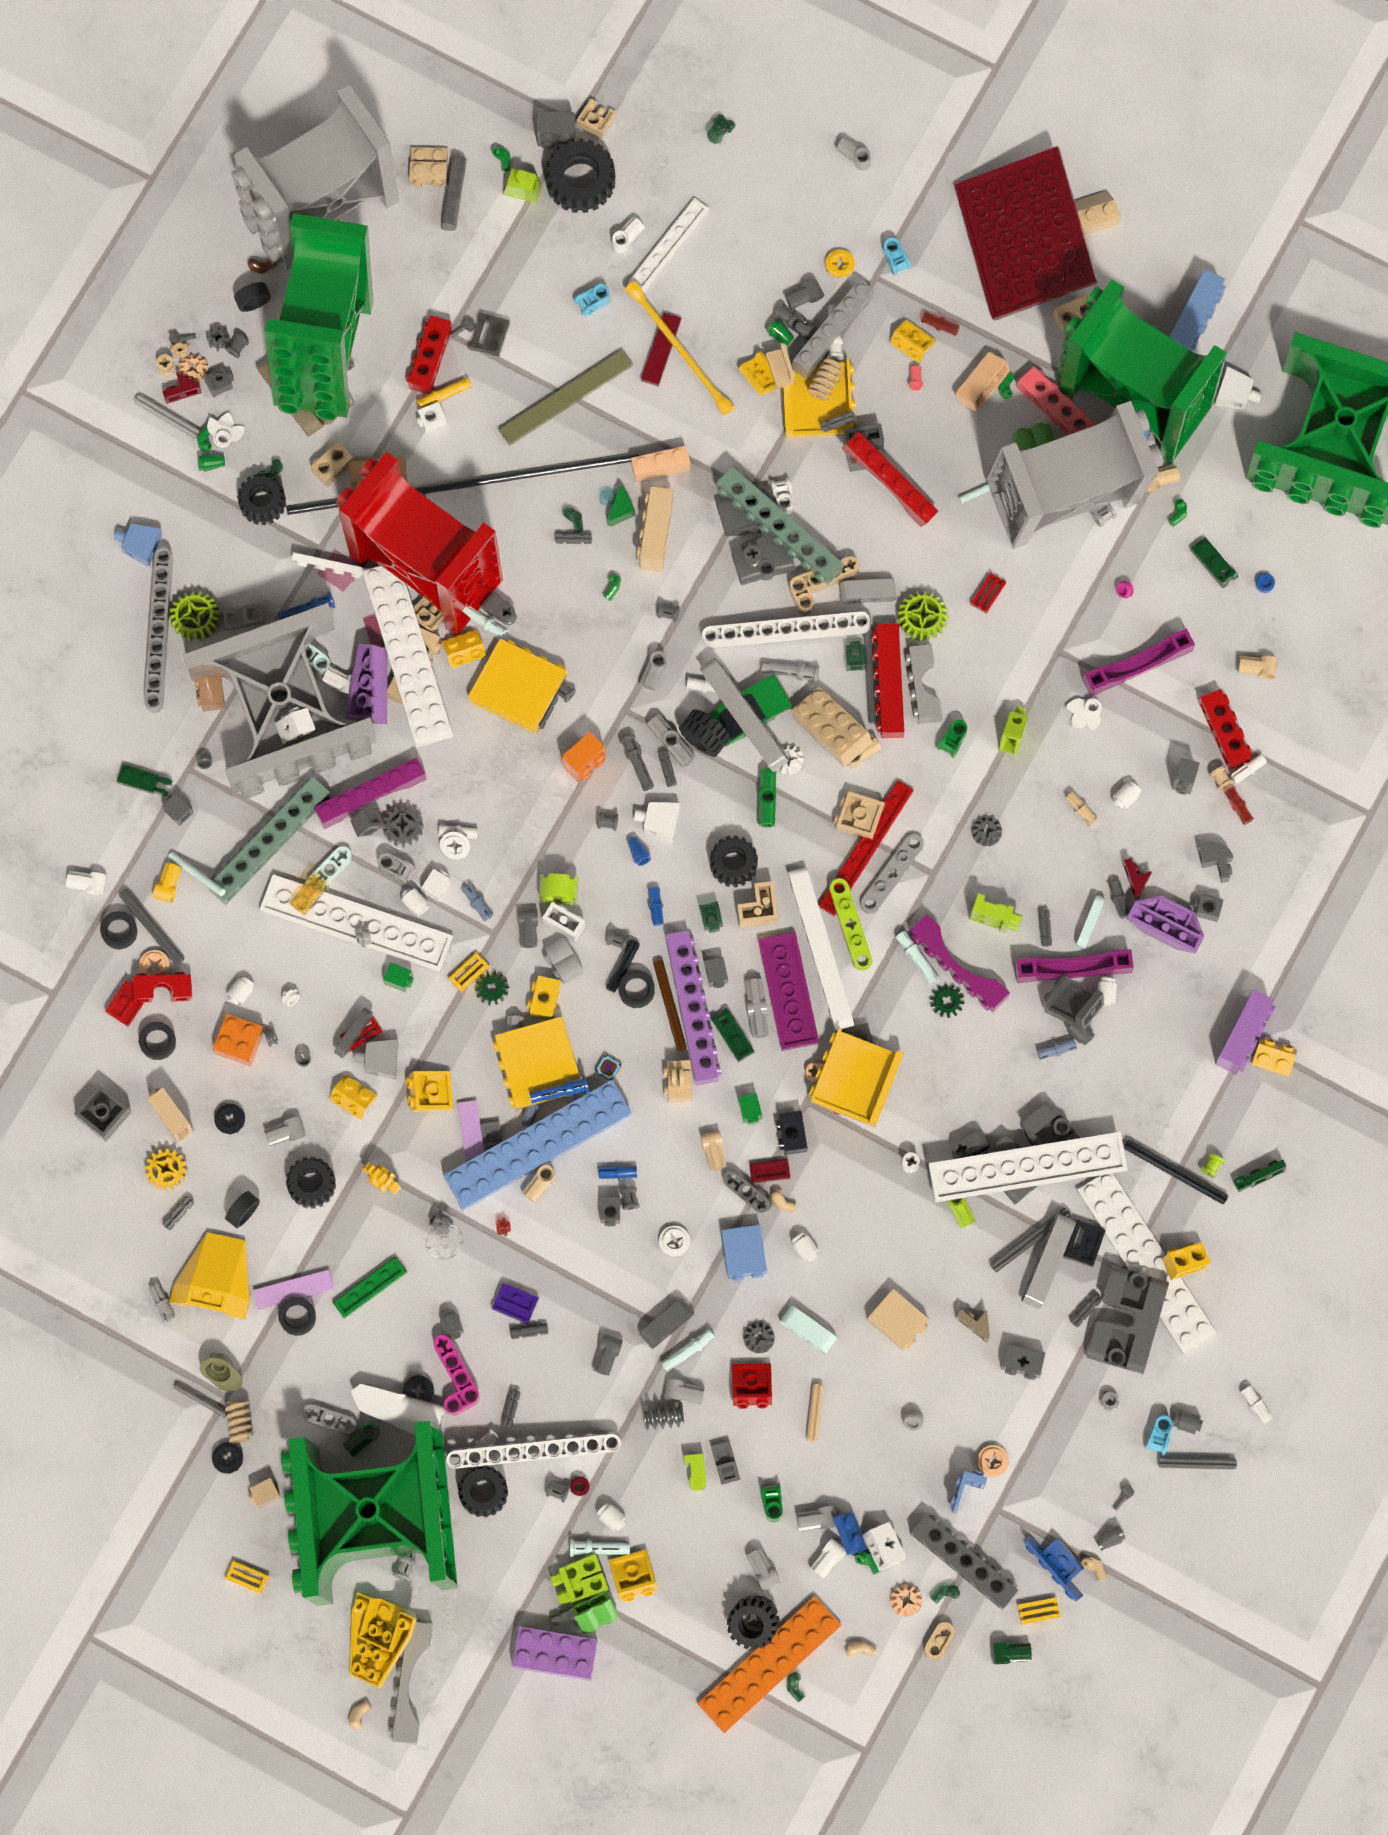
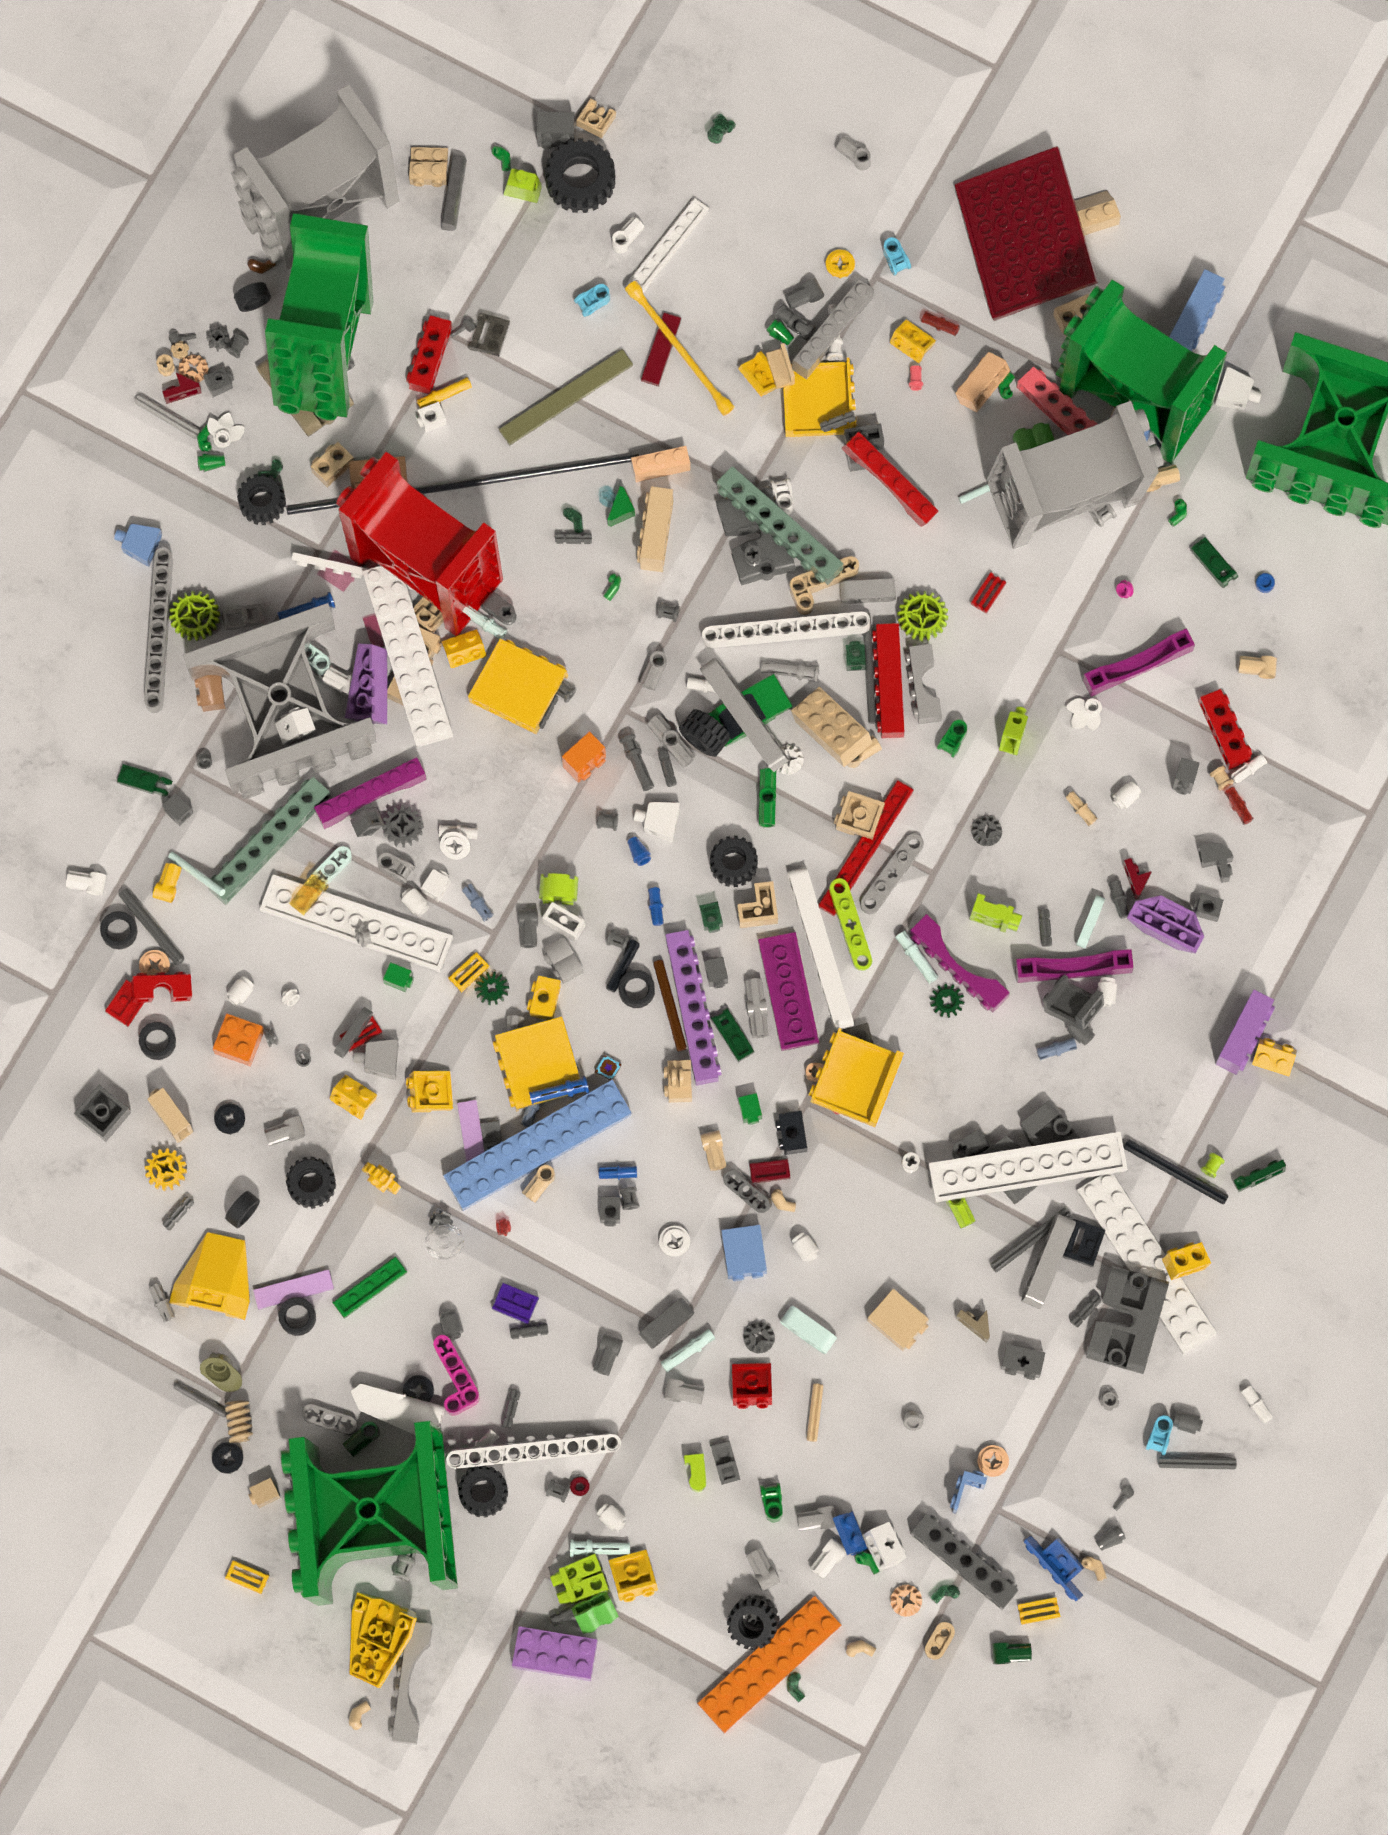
dark grey piece [643,1402,685,1430] -> none
tan piece [808,358,843,401] -> none

